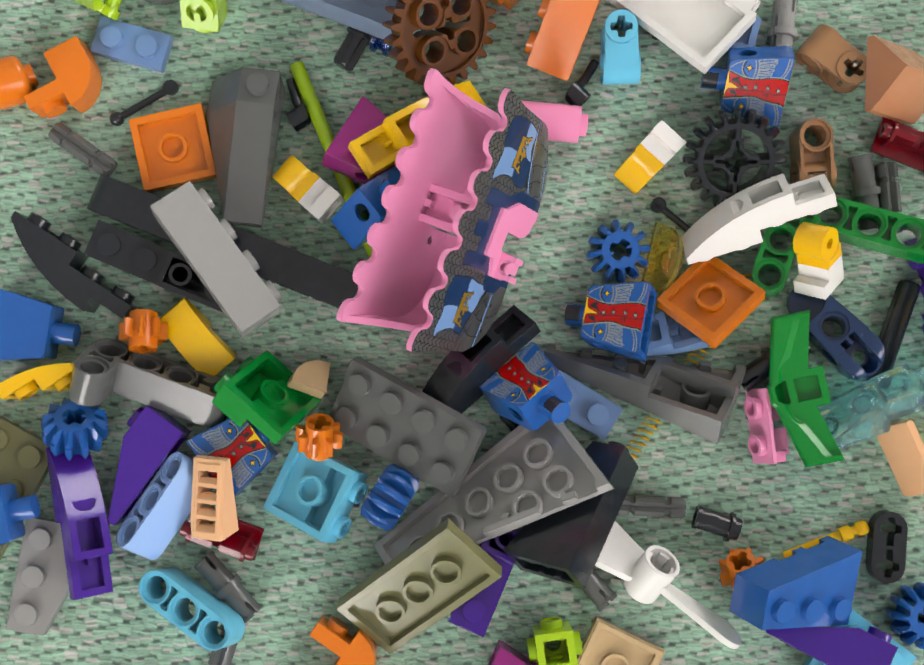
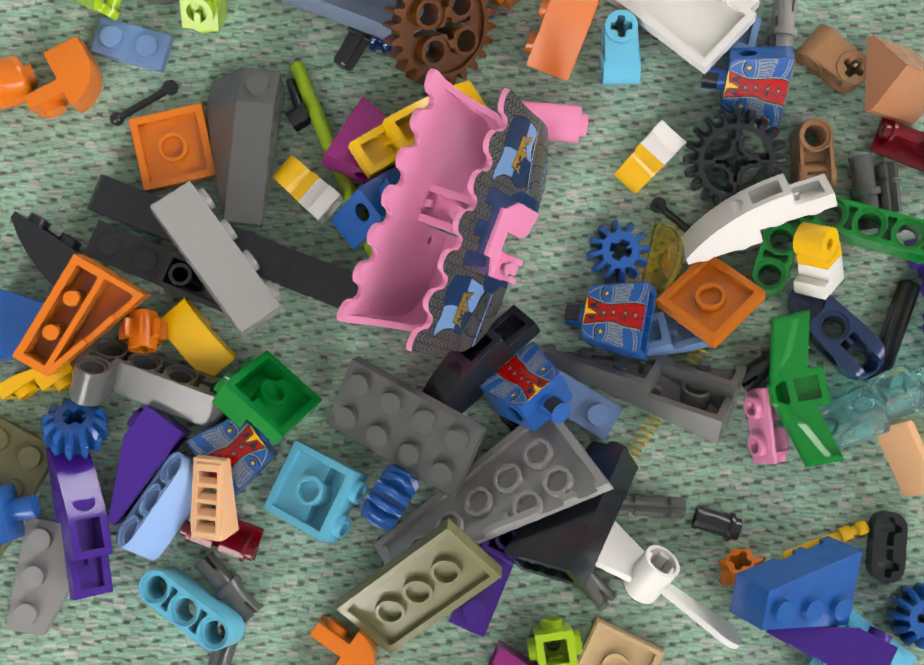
dark grey axle [48,123,117,177] -> none
tan tile [287,360,331,399] -> none
orange gear [295,413,343,461] -> none
black hand [565,59,600,106] -> none
none -> orange wedge [12,254,152,377]

